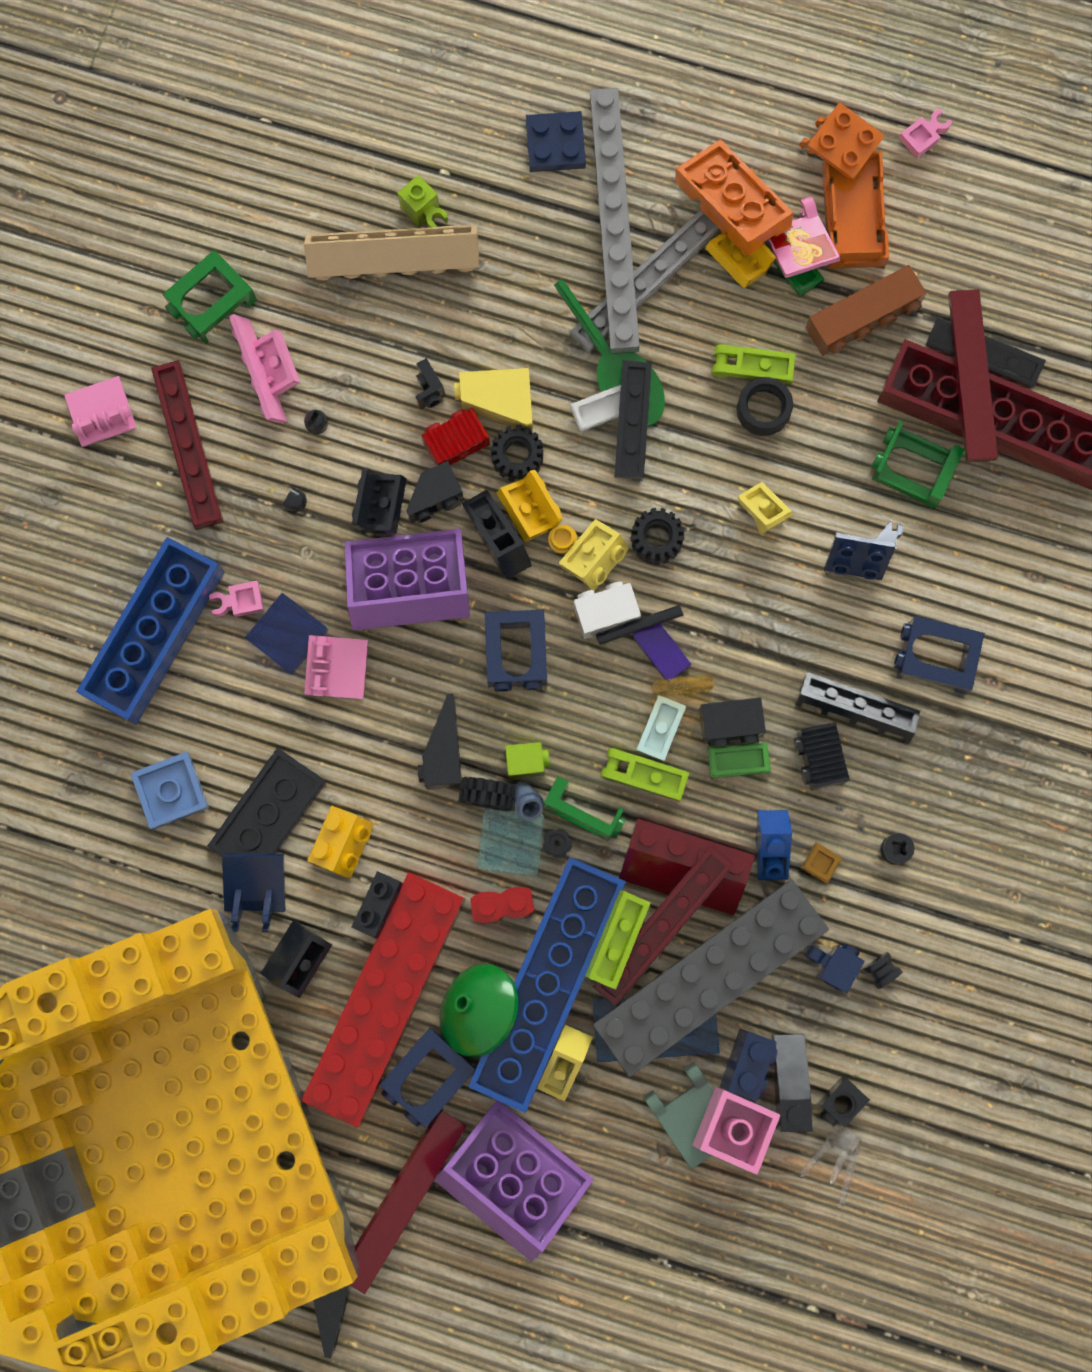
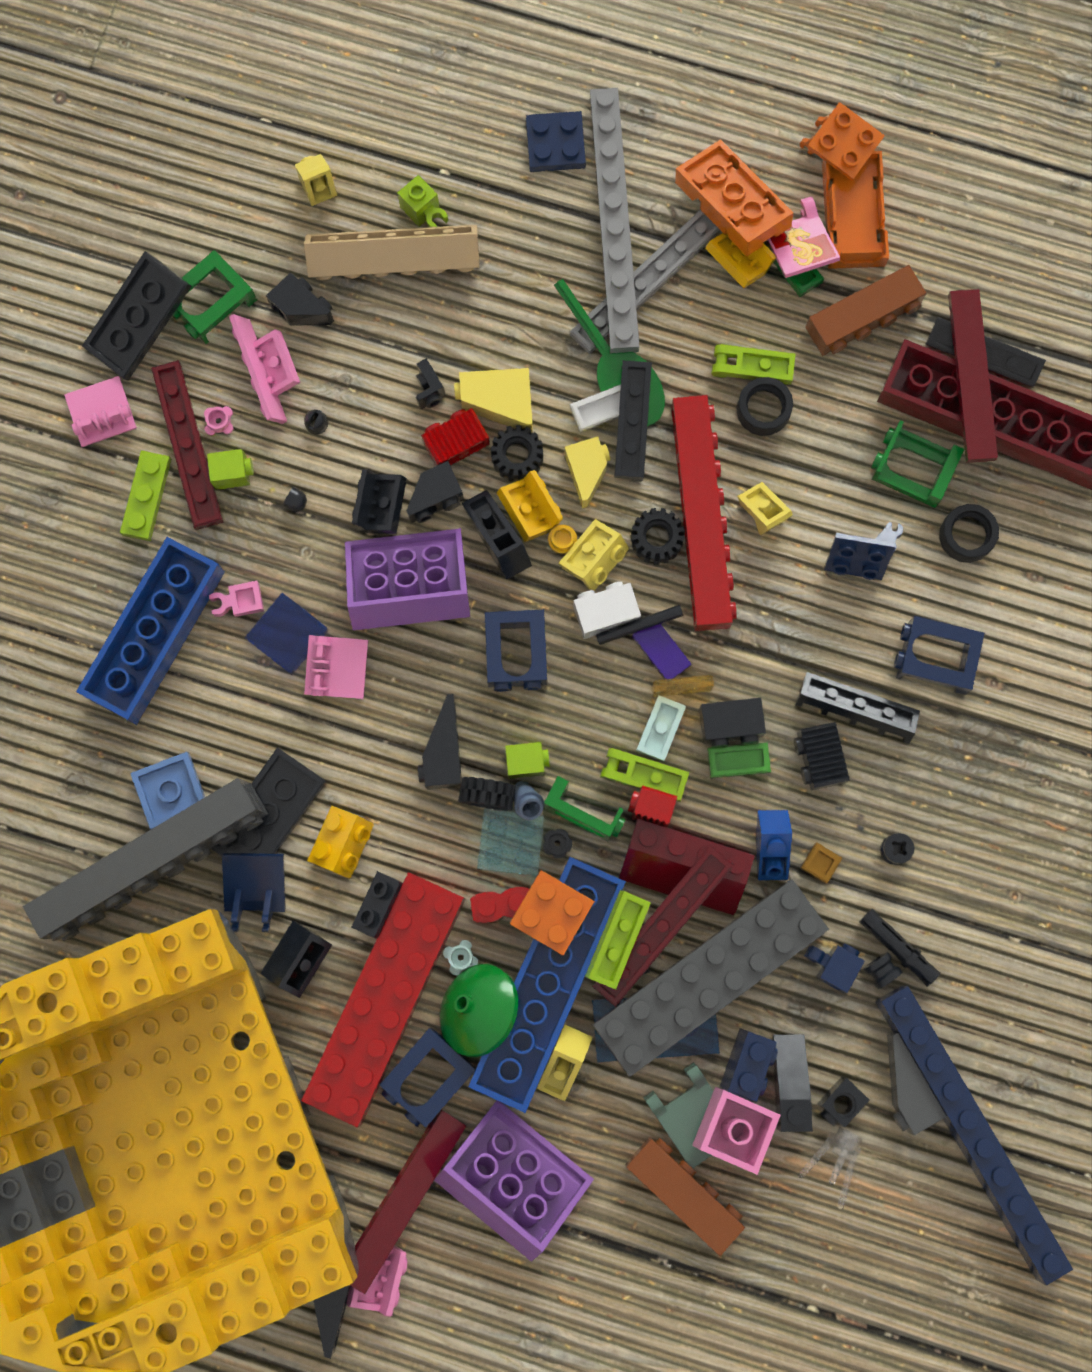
bright pink plate [899,109,952,159] -> none
none -> dark grey brick [22,778,268,941]
none -> black tile [82,251,192,381]
none -> lime plate [120,450,172,542]
none -> bright pink plate [204,406,234,436]
none -> lime brick [207,449,254,490]
none -> black slope [266,272,334,326]
none -> light yellow slope [295,154,337,206]
none -> bright pink bracket [346,1245,407,1317]
none -> light aqua plate [443,940,478,975]
none -> orange plate [510,870,595,956]
none -> light yellow slope [564,436,610,509]
none -> dark orange brick [625,1137,745,1256]
none -> red brick [627,785,678,827]
none -> red brick [671,395,737,631]
none -> black pin [859,908,941,987]
none -> dark blue brick [875,986,1074,1286]
none -> dark grey slope [887,1032,947,1135]
none -> black tyre [939,504,999,563]

